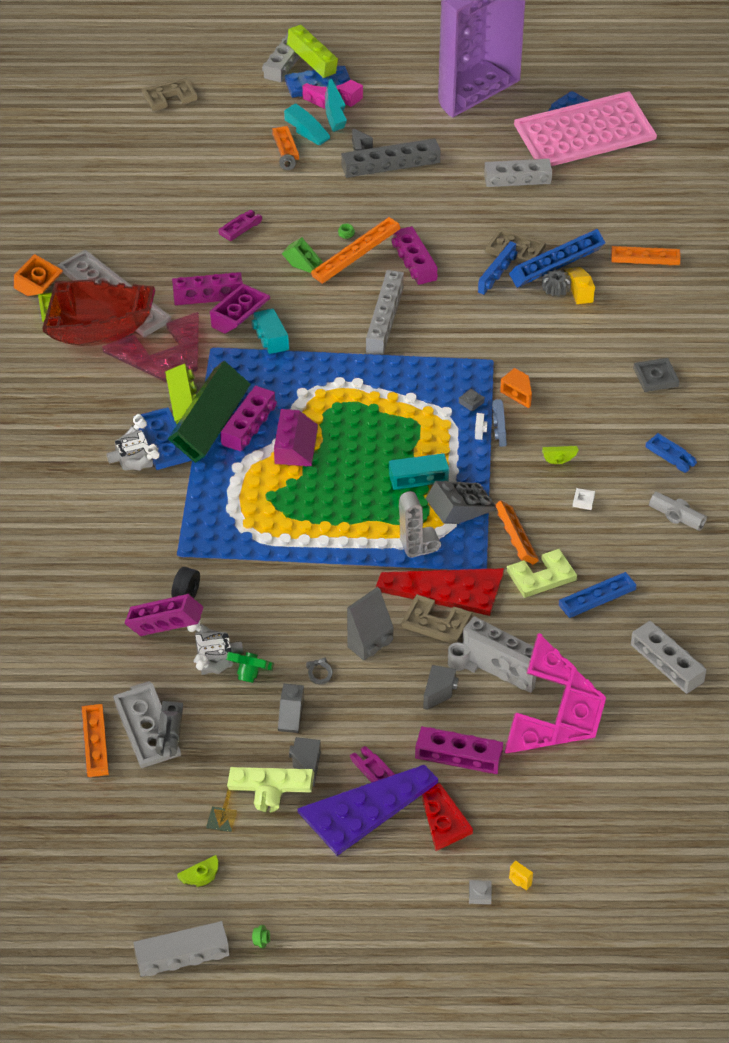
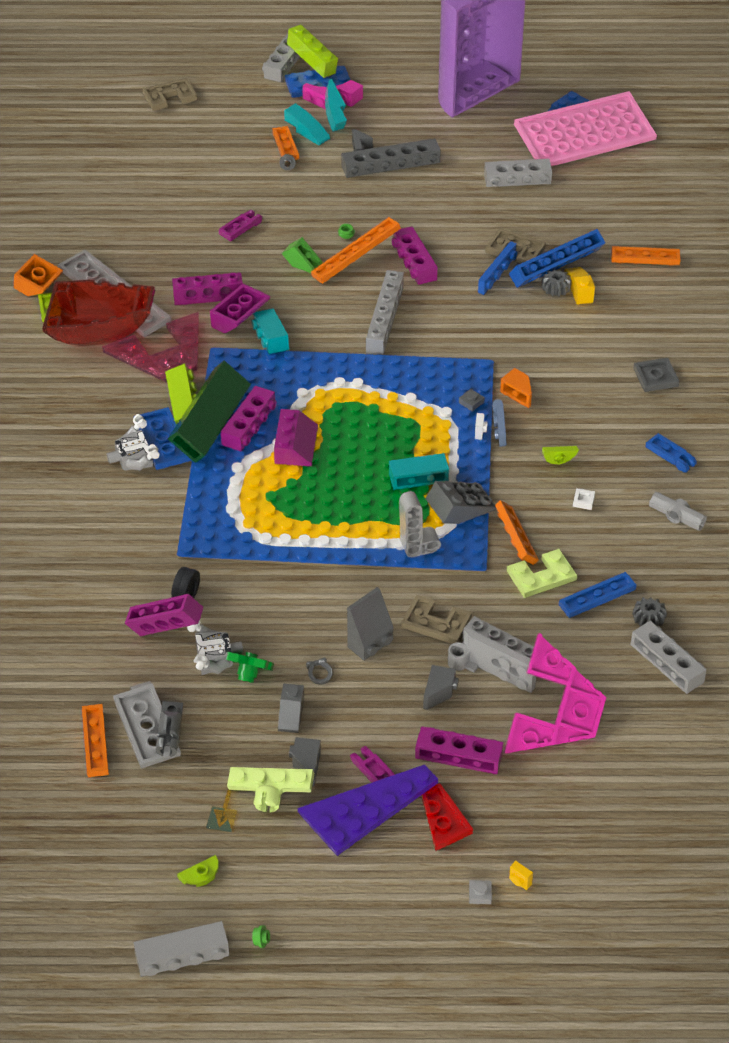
red wing [376,568,504,616] -> none
none -> dark grey gear [632,597,667,627]

